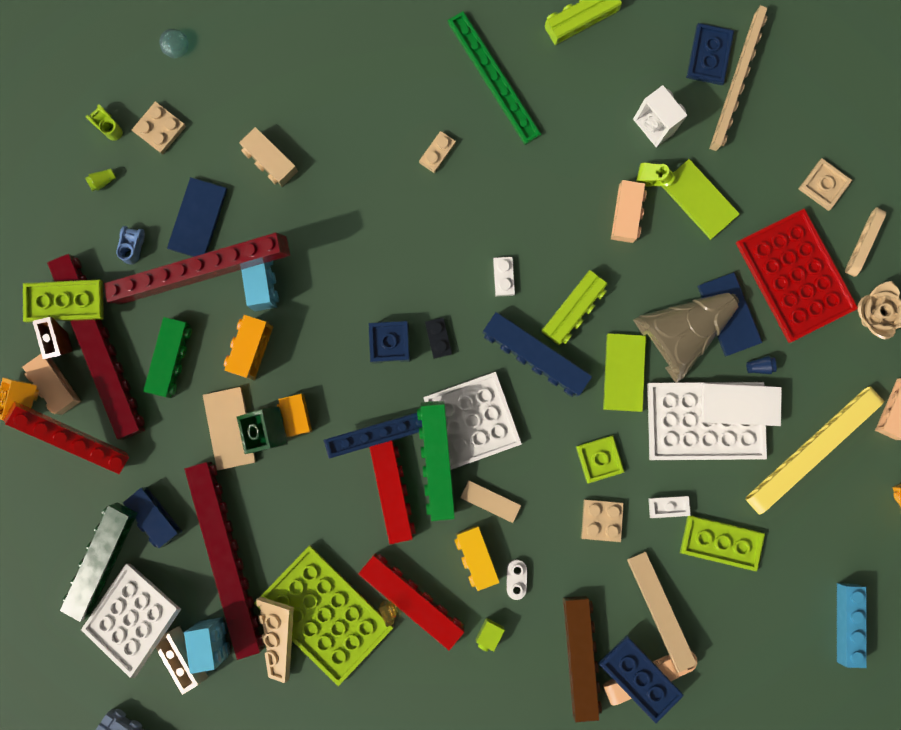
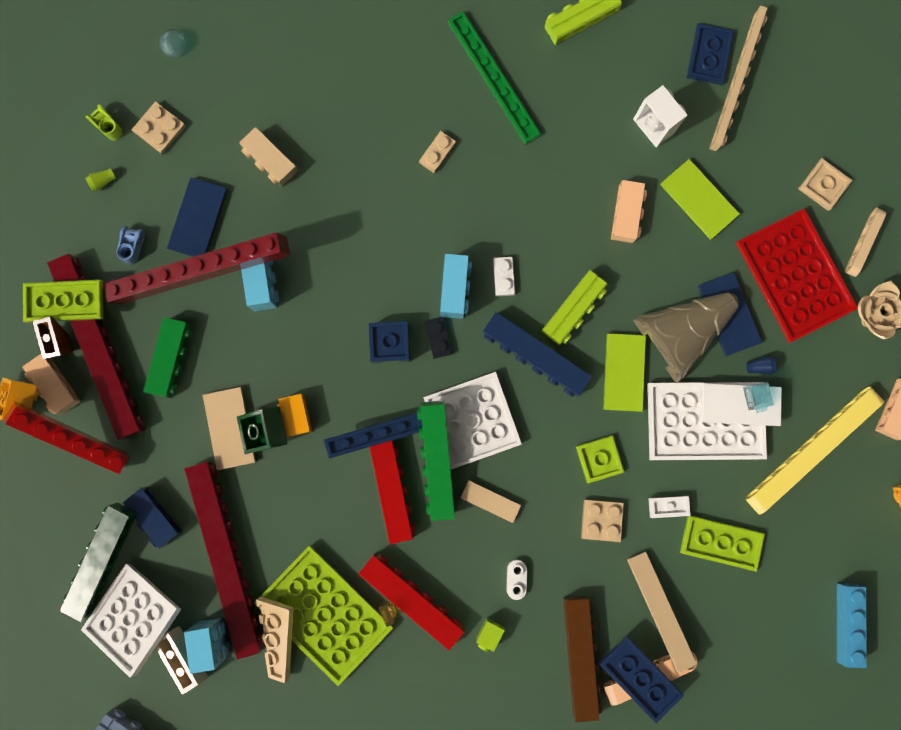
light orange brick [224,315,273,381] -> none
yellow brick [454,525,500,591] -> none
lime piece [636,163,675,187] -> none
none -> medium azure brick [440,254,472,319]
none -> clear light blue brick [743,382,774,413]

